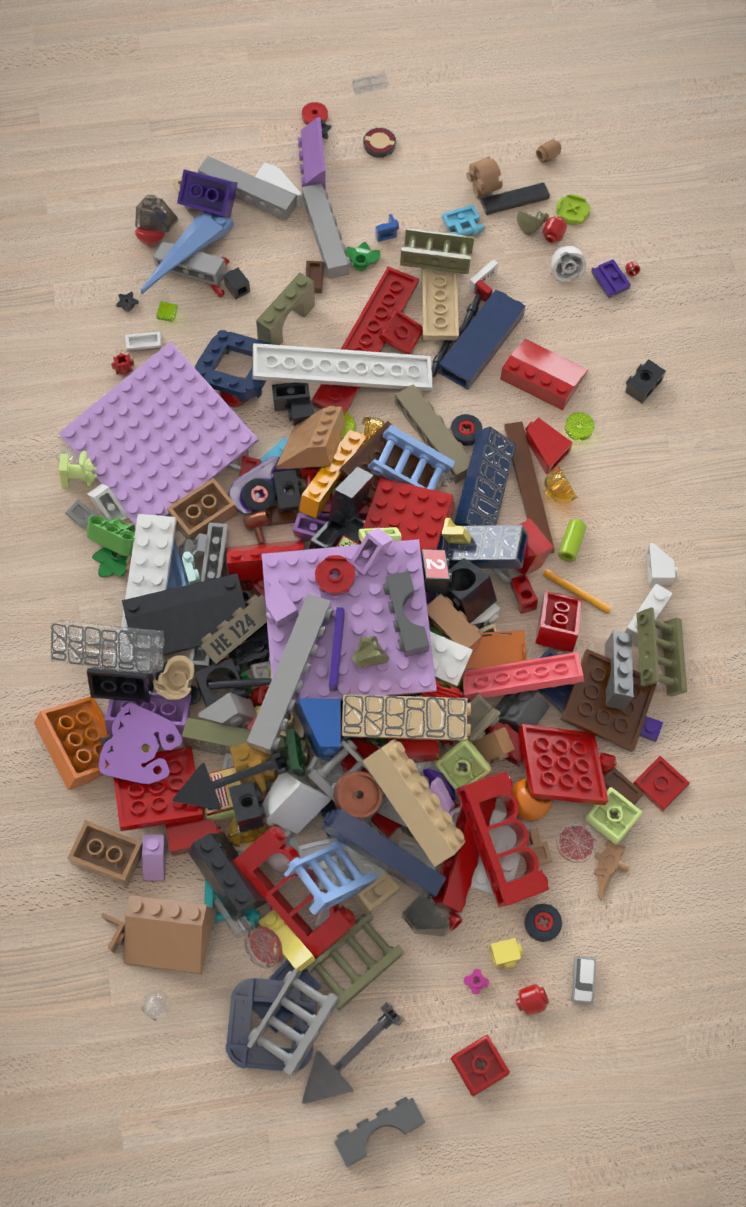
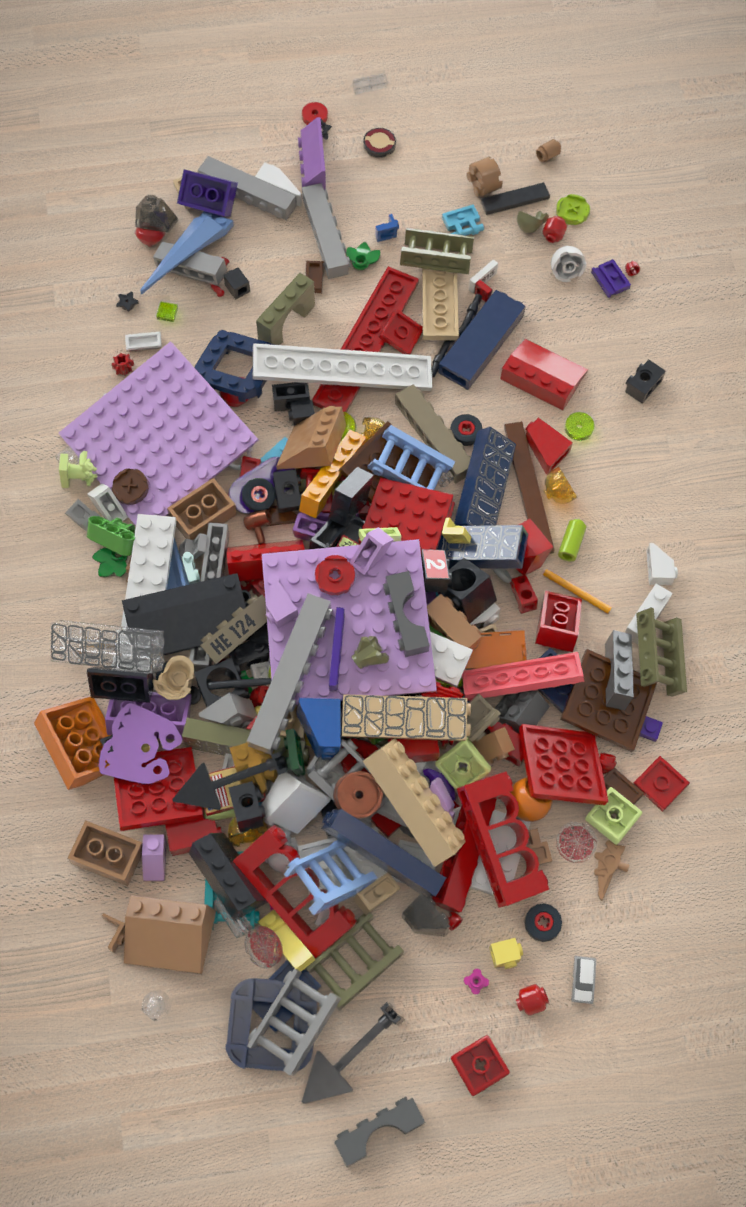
none -> reddish brown tile [112,468,149,505]

